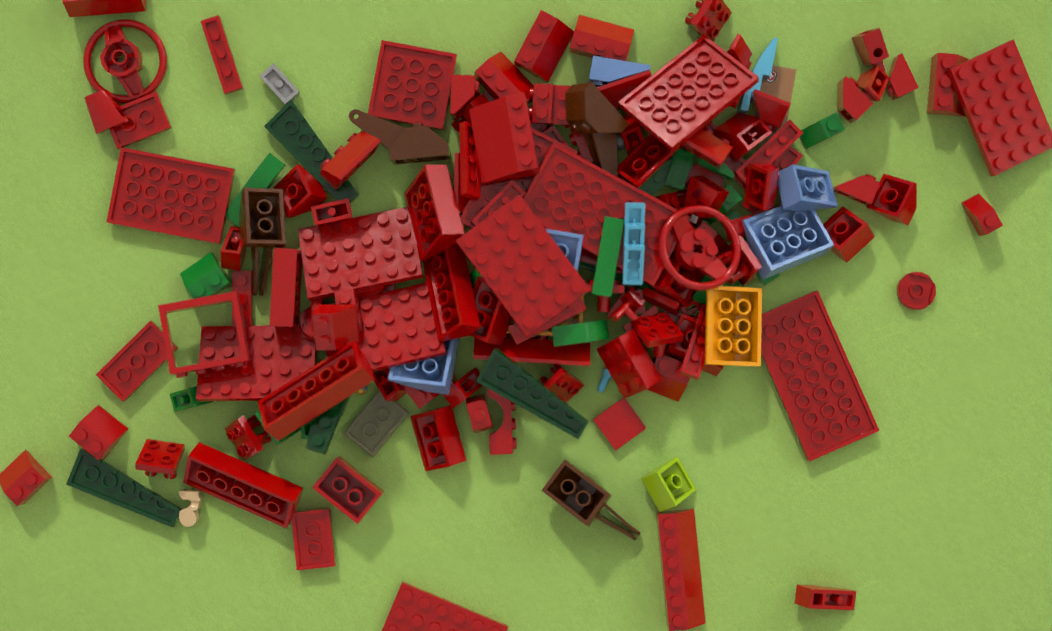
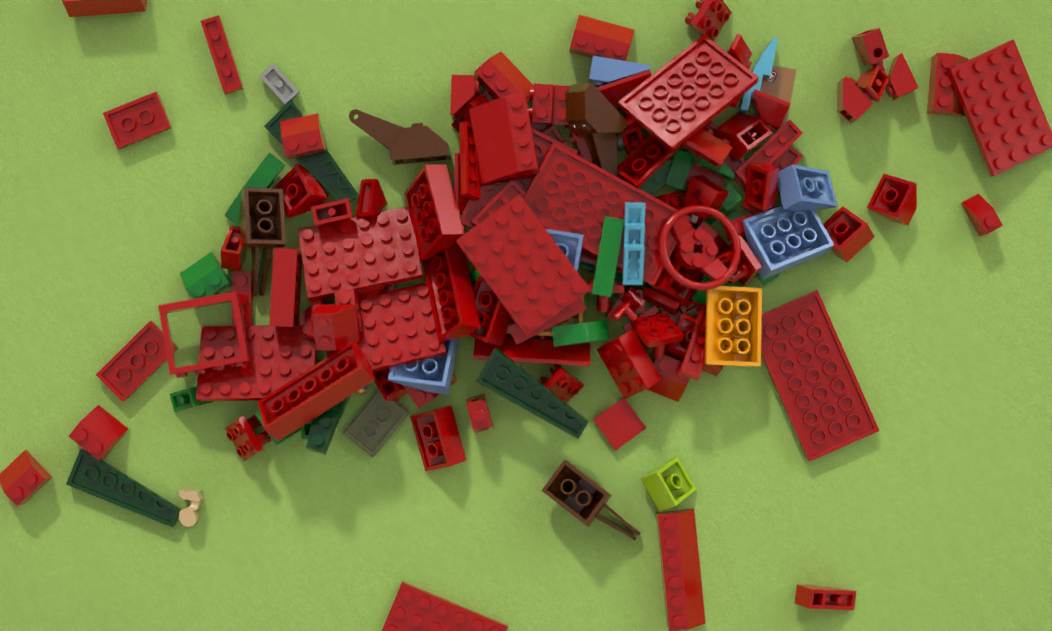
red piece [83,19,167,103] -> none
red slope [84,90,129,134] -> none
red plate [106,147,235,244] -> none
red plate [135,439,185,479] -> none
red slope [183,442,303,529] -> none
red plate [292,508,336,570] -> none
red brick [312,456,384,524] -> none
red slope [320,130,381,190] -> none
red plate [368,40,457,130] -> none
red slope [442,367,483,408] -> none
red arch [487,388,517,455] -> none
red slope [514,10,574,82] -> none
medium azure piece [597,366,612,393] -> none
green slope [800,112,845,149] -> none
red slope [833,174,880,206] -> none
red tile [897,272,936,310] -> none
none -> red slope [280,113,326,159]
none -> red slope [356,179,388,217]

